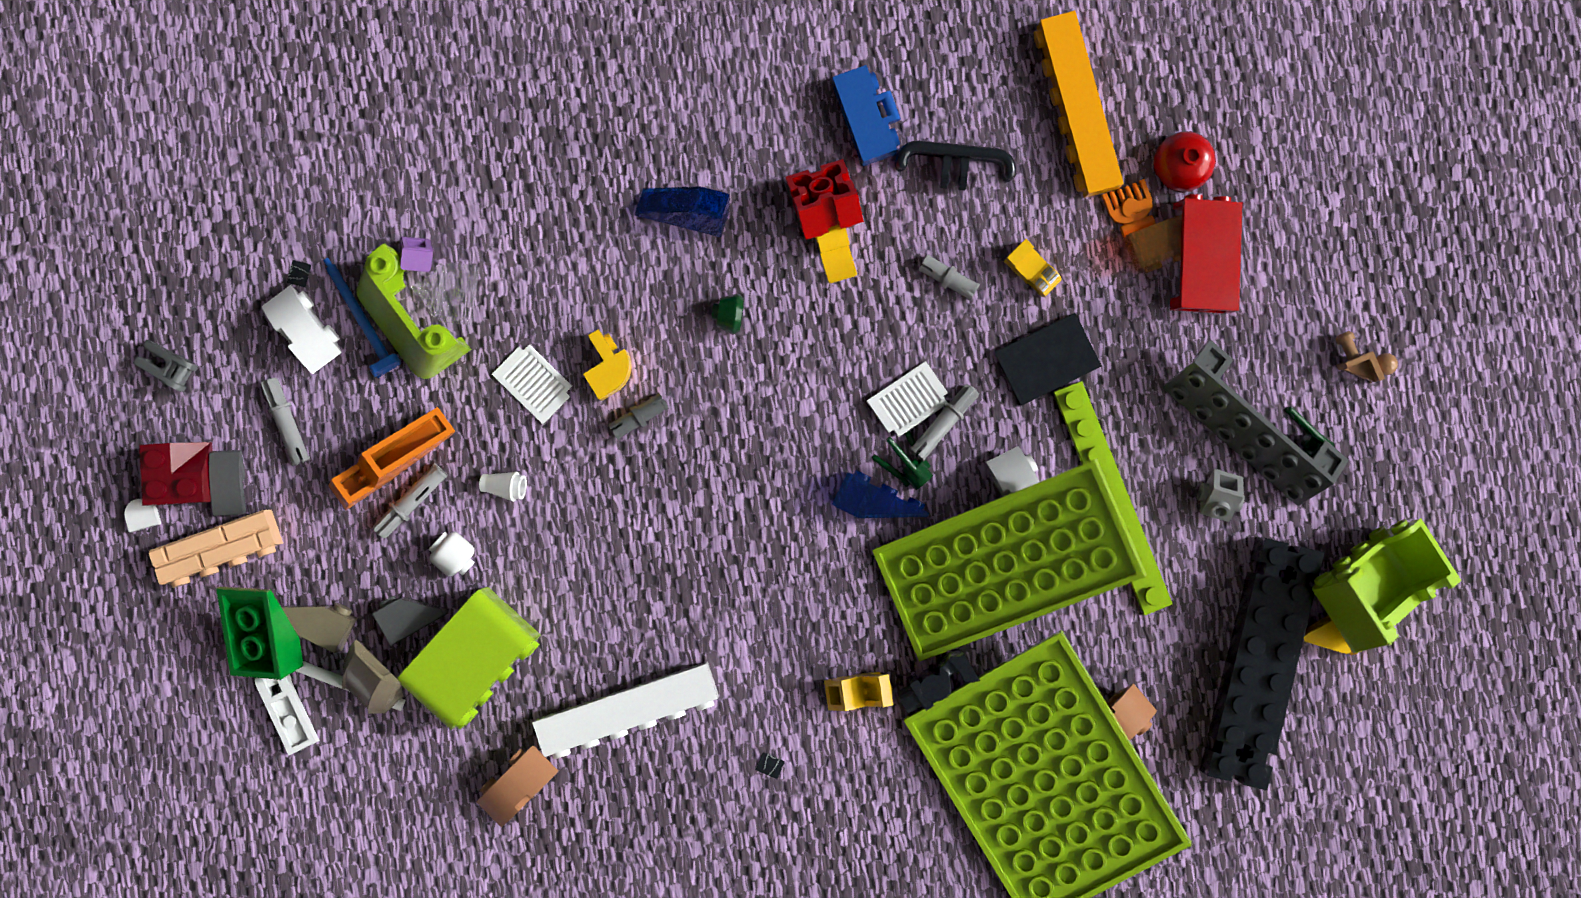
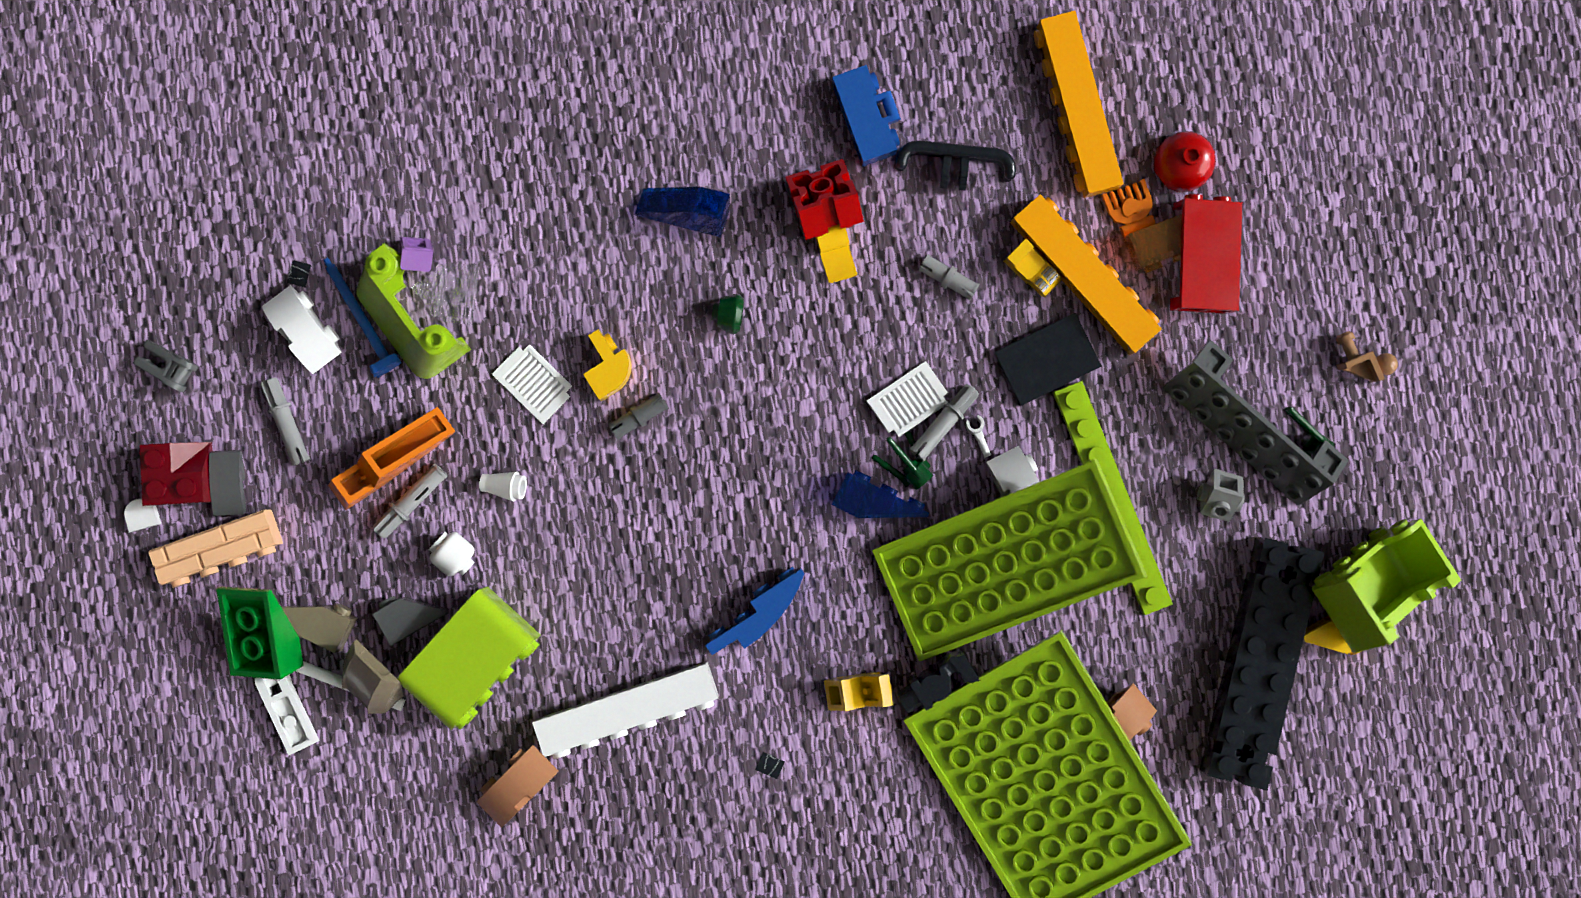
none -> blue slope [705,566,805,655]
none -> white hand [966,415,991,458]
none -> light orange brick [1010,194,1162,355]

